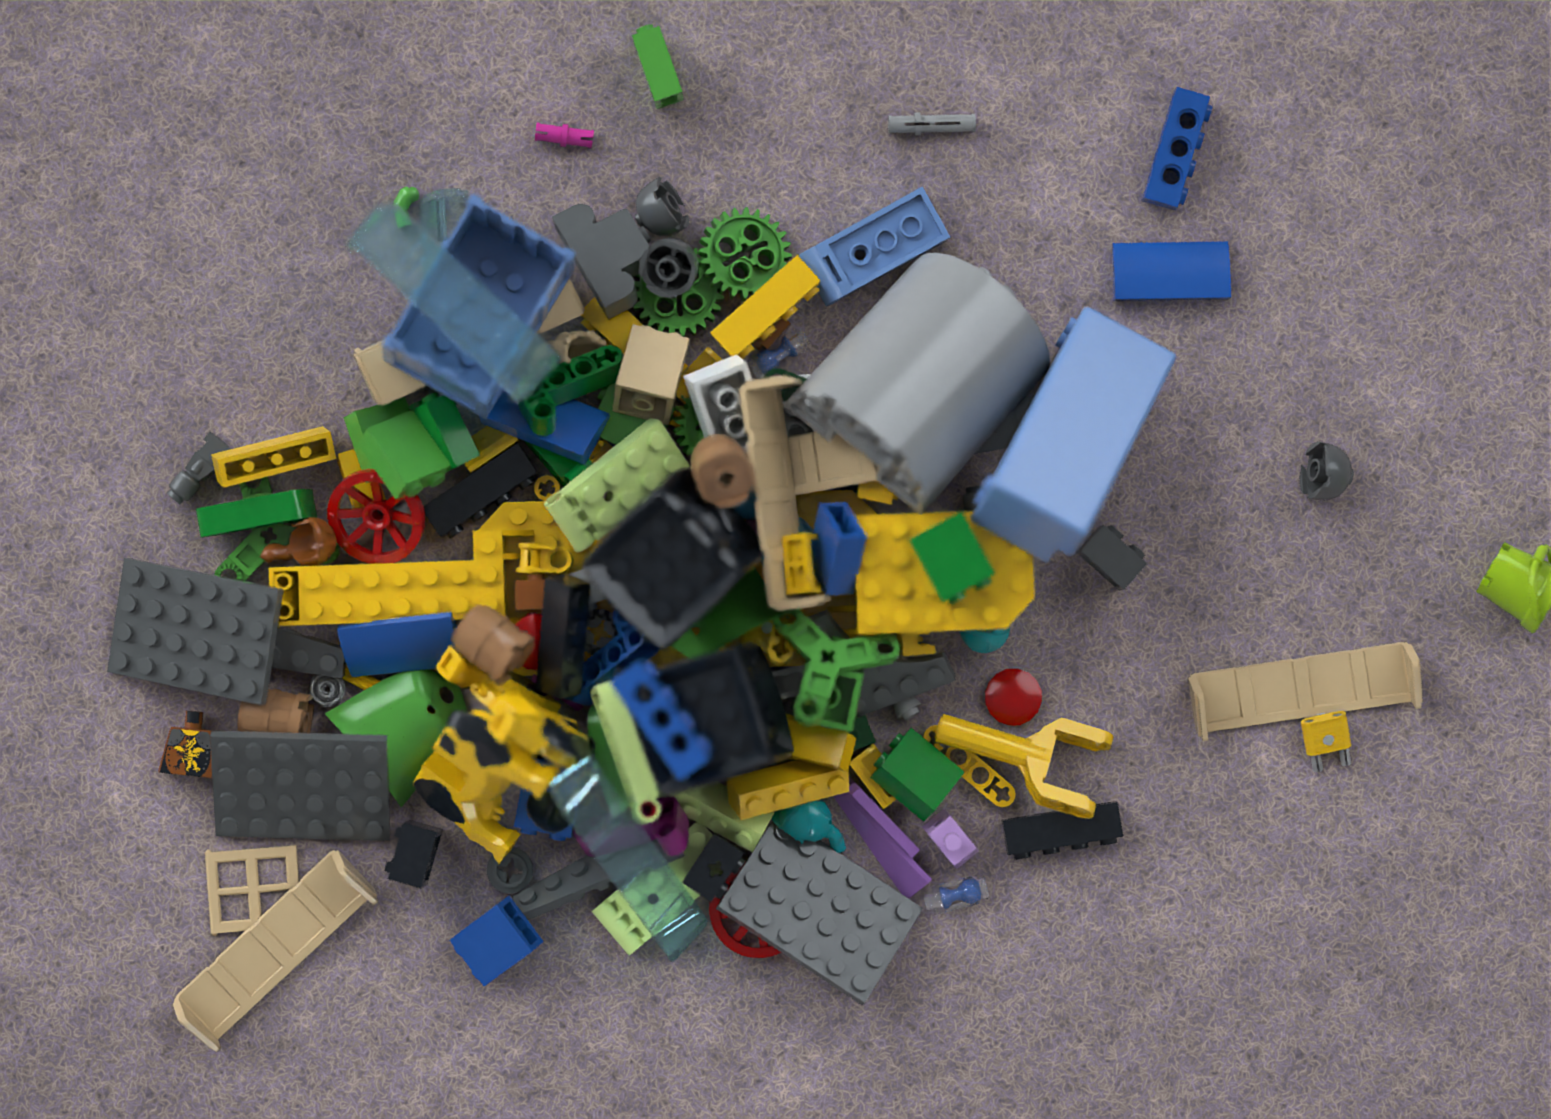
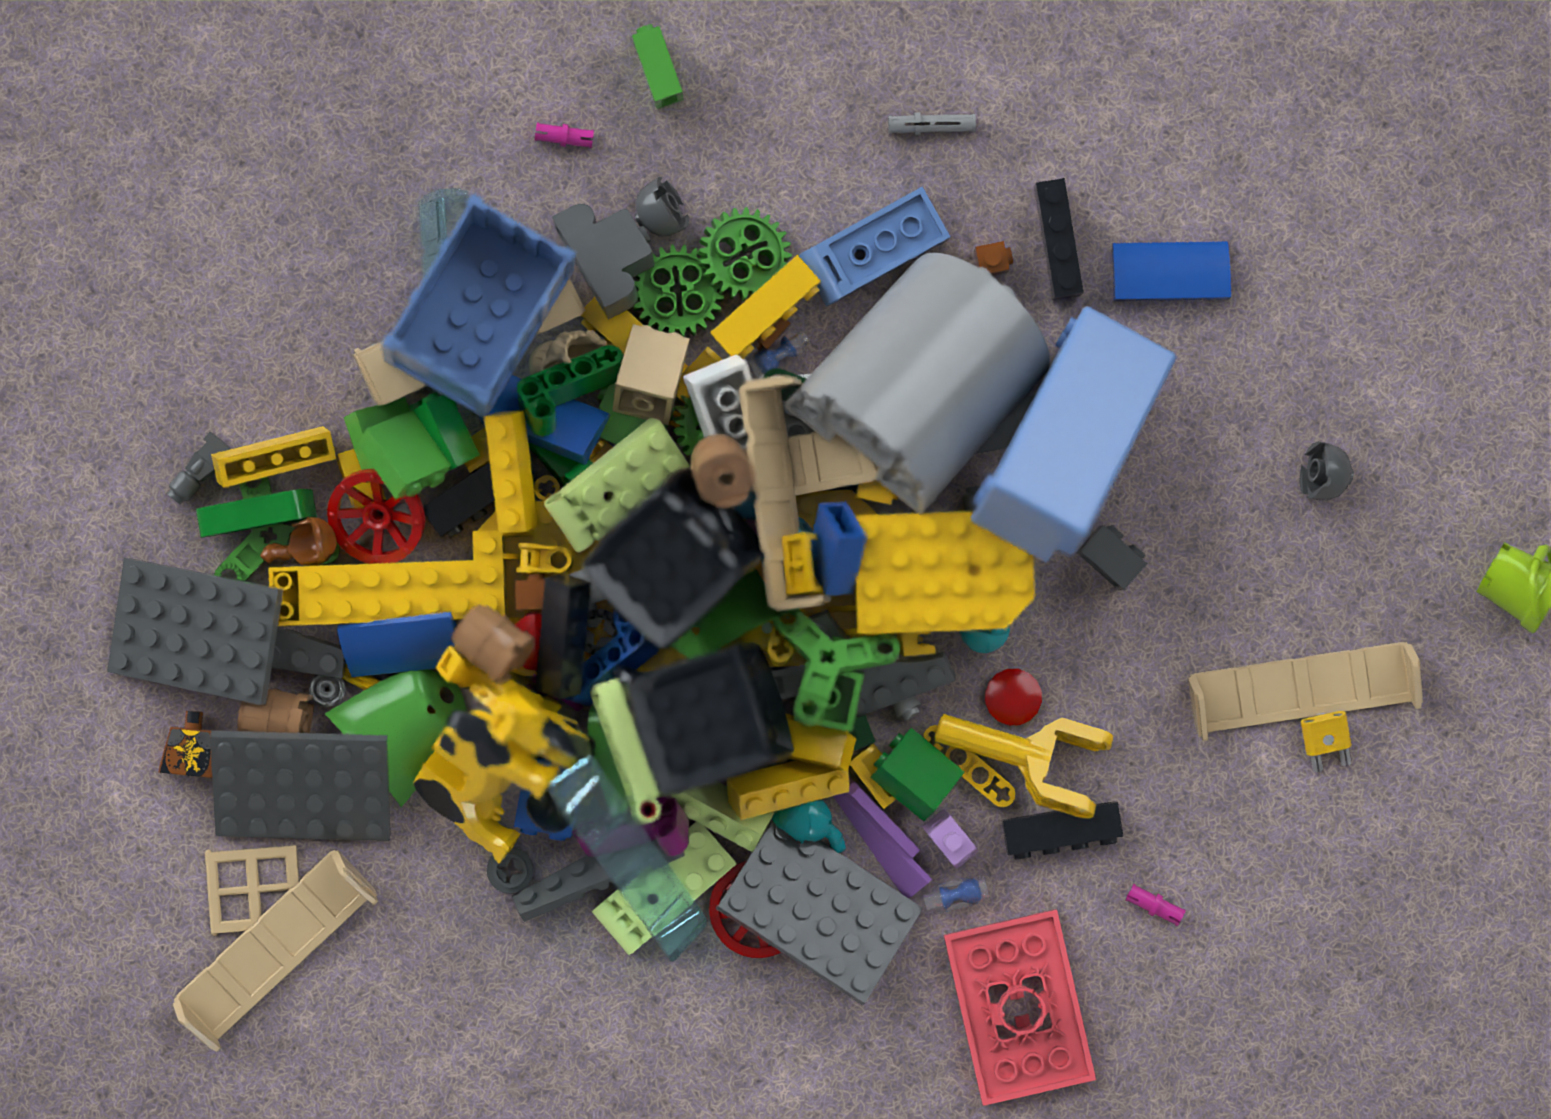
clear light blue piece [346,202,561,402] -> none
black container [385,820,443,889] -> none
bright green arm [392,186,419,229] -> none
blue brick [449,895,544,986] -> none
blue brick [610,658,714,781] -> none
dark grey cylinder [639,238,699,298] -> none
black brick [682,832,745,902] -> none
green brick [908,511,995,605] -> none
blue brick [1142,87,1213,211] -> none
none -> yellow brick [484,410,538,533]
none -> coral plate [944,909,1096,1106]
none -> dark orange brick [974,241,1013,276]
none -> black brick [1034,178,1084,300]
none -> dark pink pin [1125,884,1186,926]

